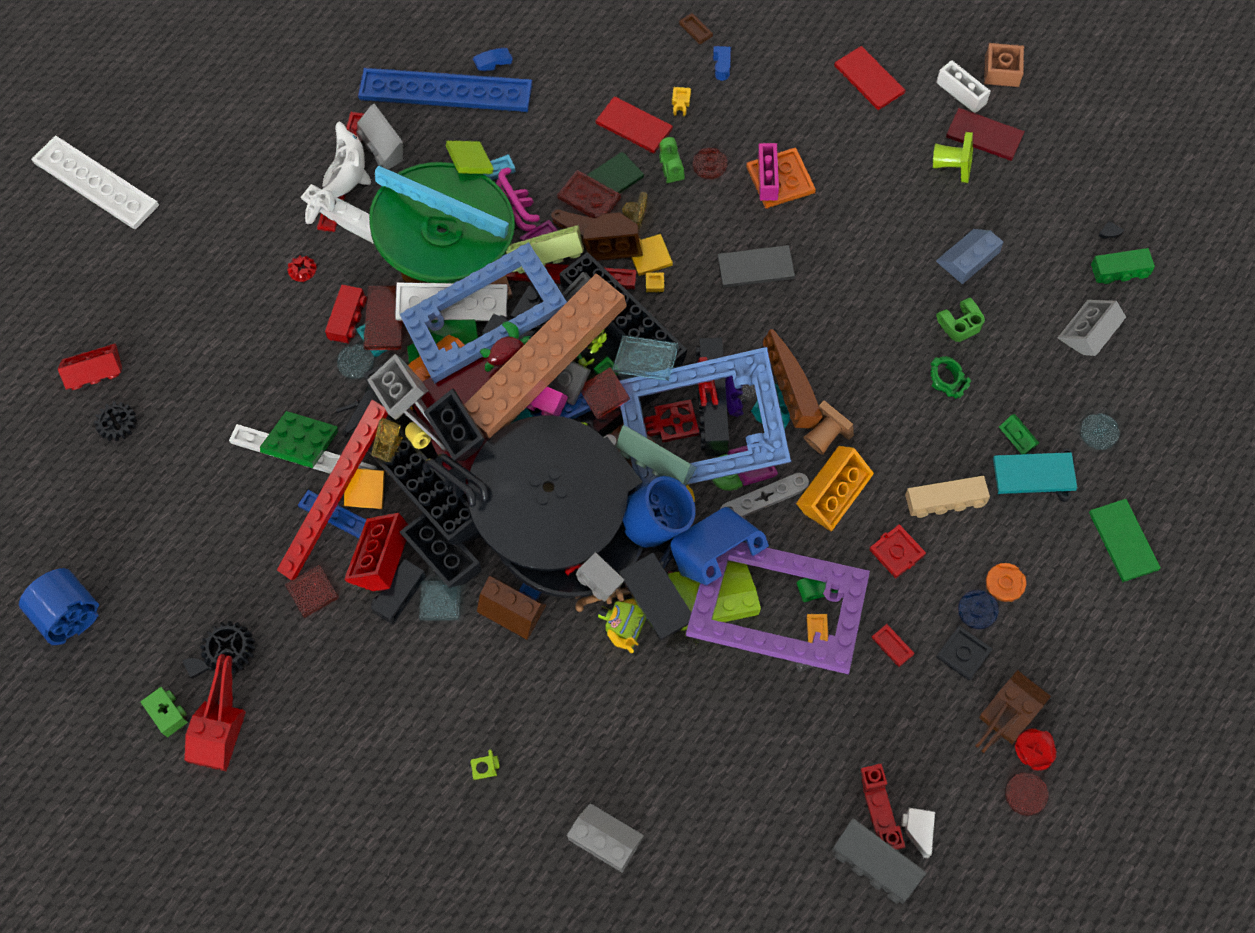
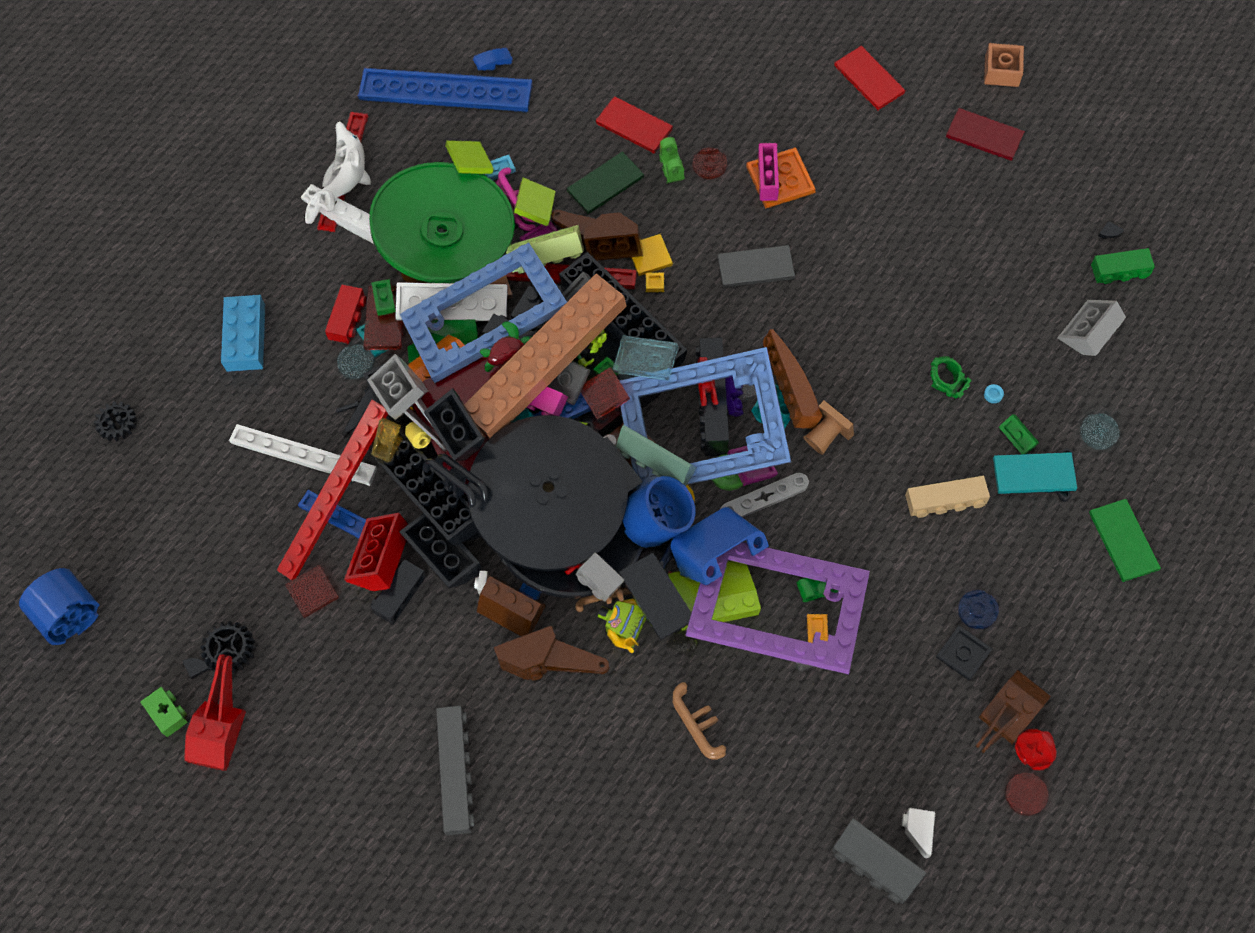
white plate [32,135,159,230] -> none
red slope [58,343,122,390] -> none
green plate [260,411,338,468] -> none
red gear [287,255,317,282] -> none
light orange tile [344,468,385,509] -> none
light grey slope [356,104,403,169] -> none
medium azure plate [375,166,509,239] -> none
clear light blue tile [419,581,461,620] -> none
lime bracket [471,750,500,780] -> none
clear red tile [557,170,621,219] -> none
light grey slope [567,803,644,873] -> none
clear yellow tile [623,192,648,231] -> none
red piece [644,399,700,443] -> none
yellow plate [672,87,691,116] -> none
reddish brown tile [679,13,713,45] -> none
blue leg [713,46,731,81] -> none
light orange slope [796,446,874,531] -> none
red slope [861,764,905,850] -> none
red plate [869,524,926,579] -> none
red tile [872,624,915,667] -> none
lime plant [933,132,973,183] -> none
sand blue slope [936,229,1004,284] -> none
bright green piece [936,298,985,342] -> none
white brick [937,60,990,113] -> none
orange tile [986,563,1027,602] -> none
none -> dark azure brick [221,295,265,372]
none -> green plate [371,279,396,316]
none -> dark grey brick [436,706,475,836]
none -> white plate [475,571,489,595]
none -> reddish brown slope [494,626,609,681]
none -> lime tile [514,178,555,226]
none -> medium nougat piece [673,682,726,760]
none -> medium azure tile [984,384,1004,403]

